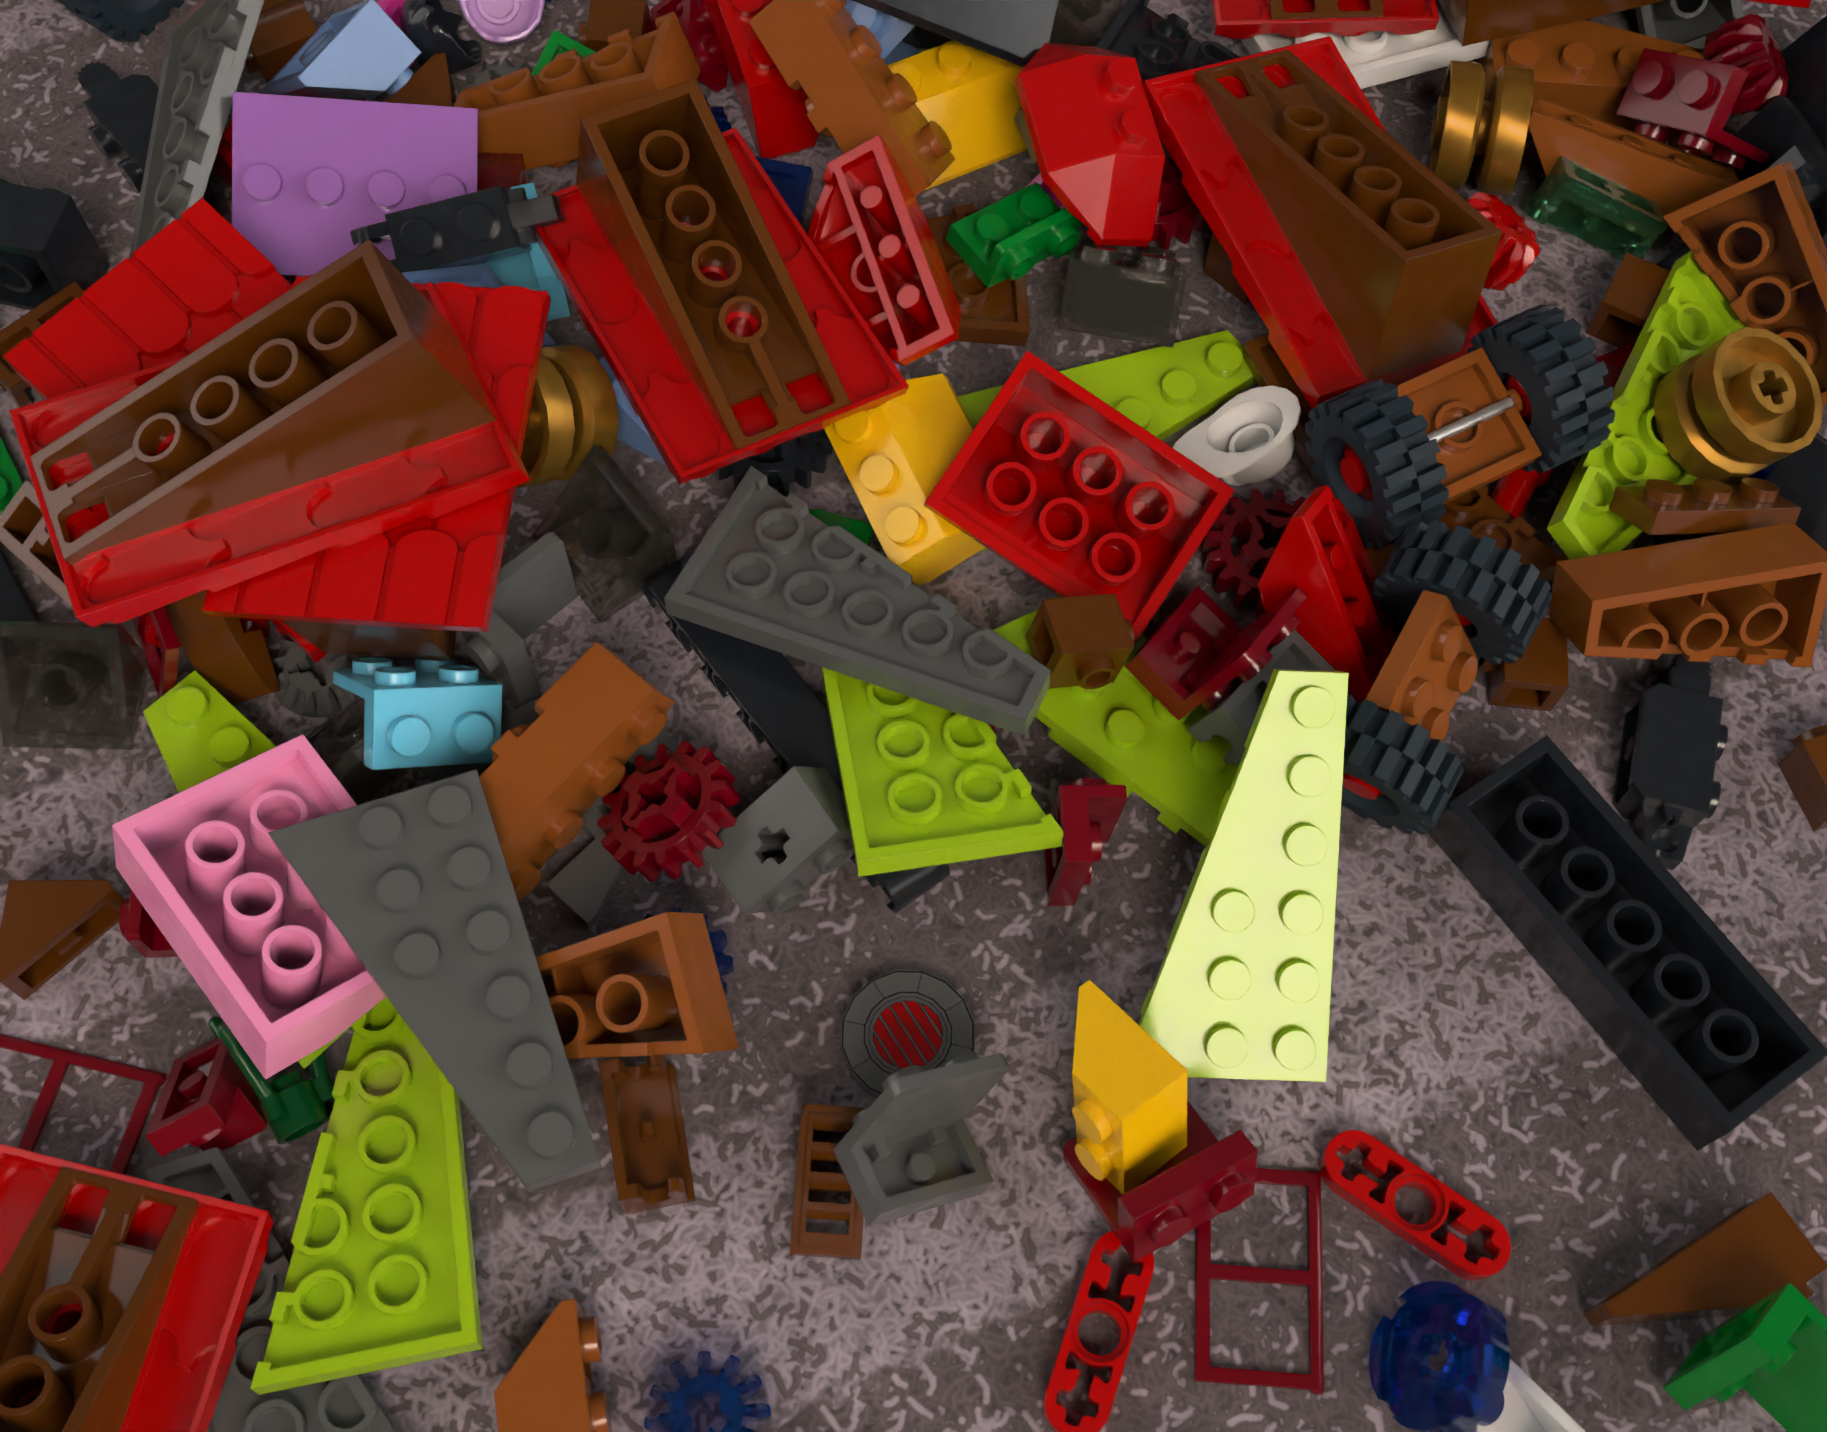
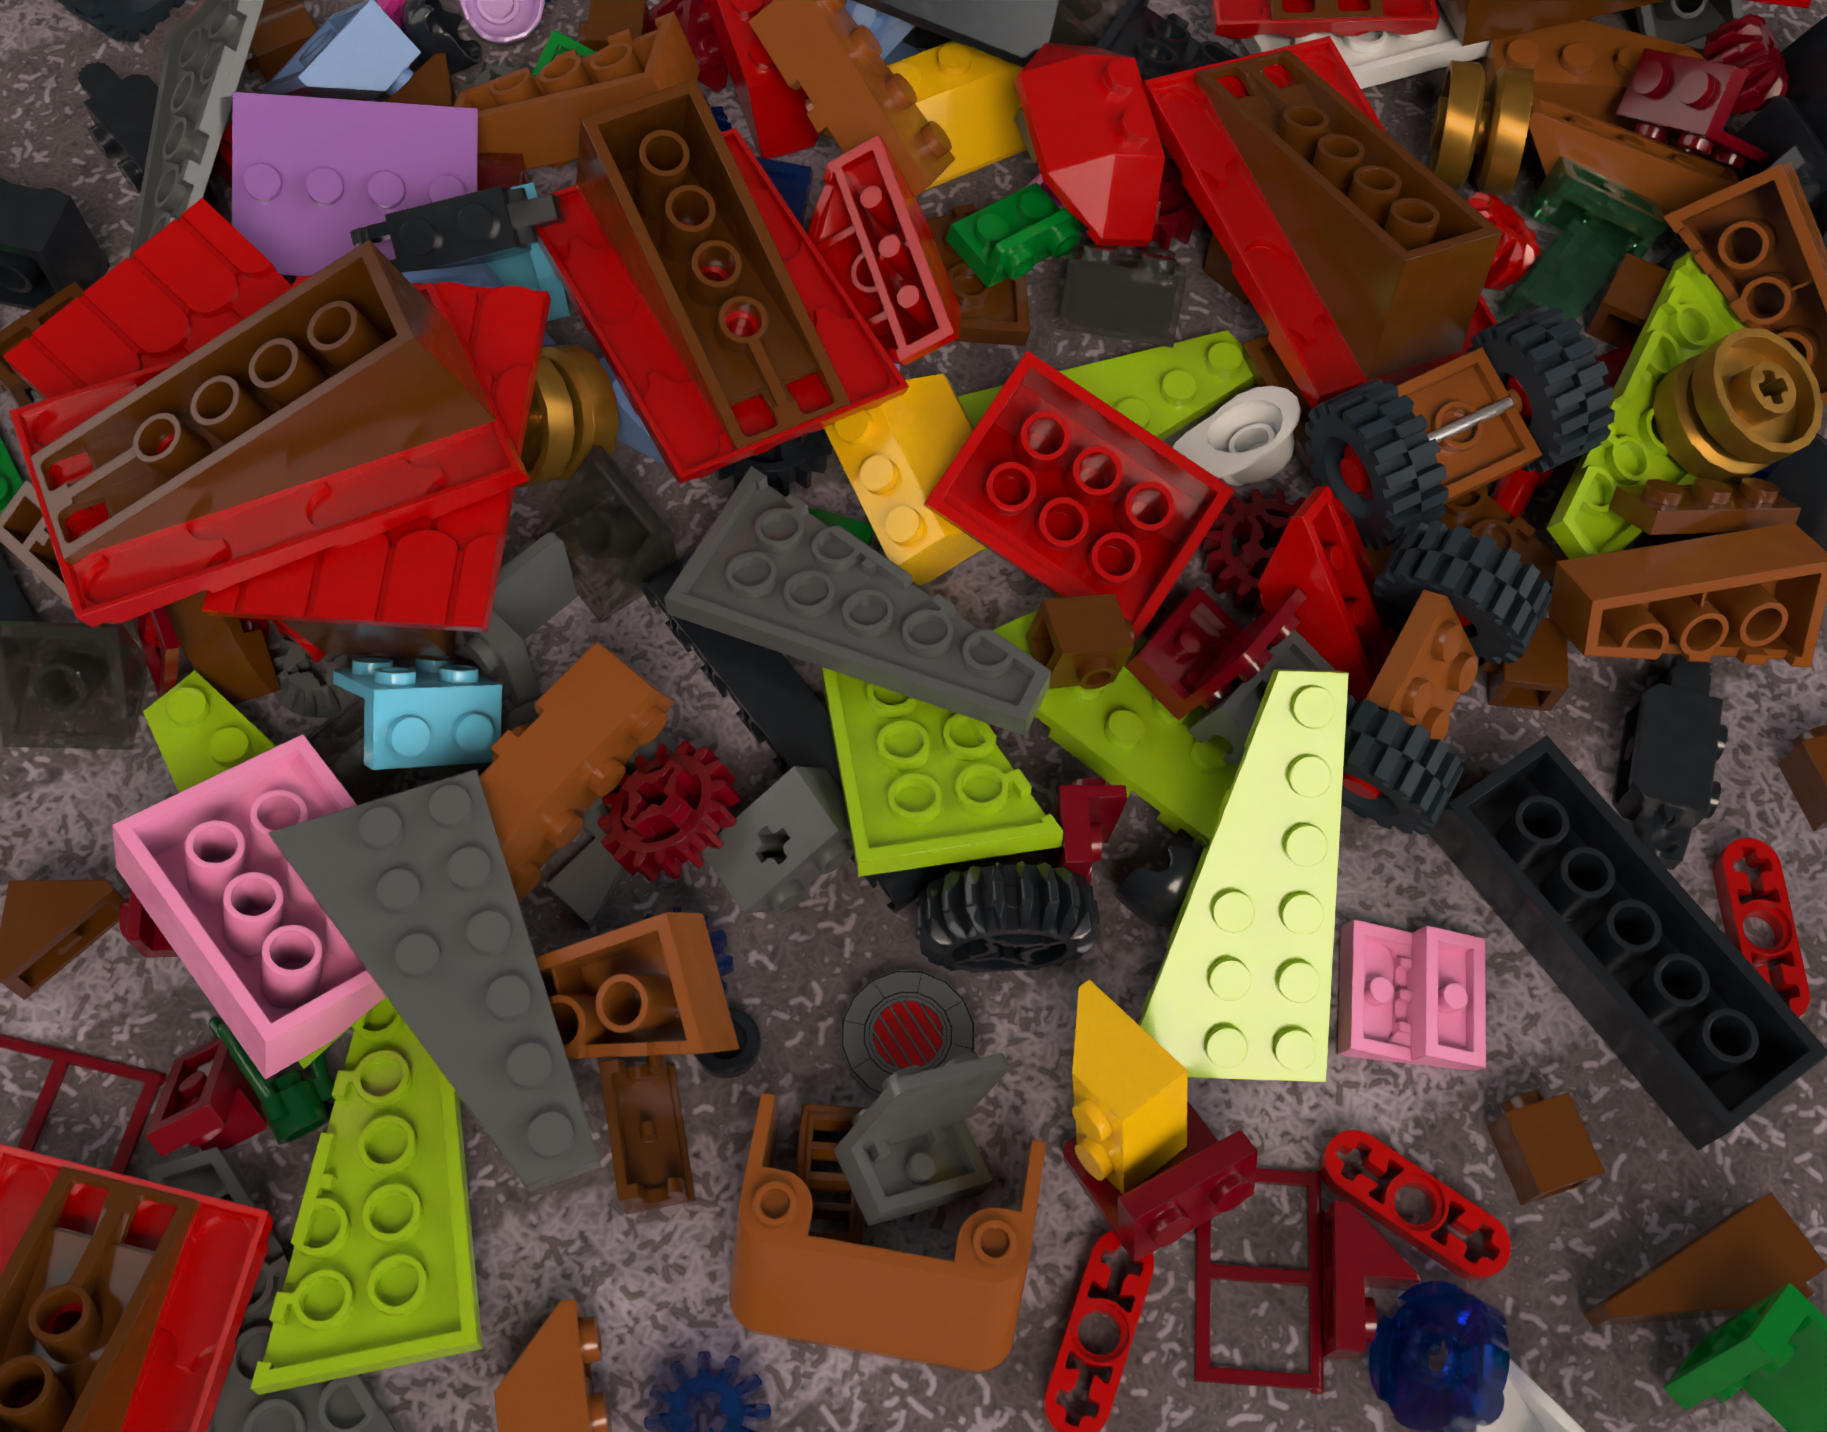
none -> black tile [695,1007,761,1078]
none -> dark orange windscreen [729,1092,1046,1373]
none -> black gear [915,861,1099,973]
none -> black hair [1114,836,1209,927]
none -> dark red slope [1321,1201,1421,1360]
none -> bright pink slope [1337,920,1486,1071]
none -> reddish brown brick [1487,1089,1605,1206]
none -> clear green hinge [1494,217,1625,322]
none -> red beam [1713,838,1810,1017]

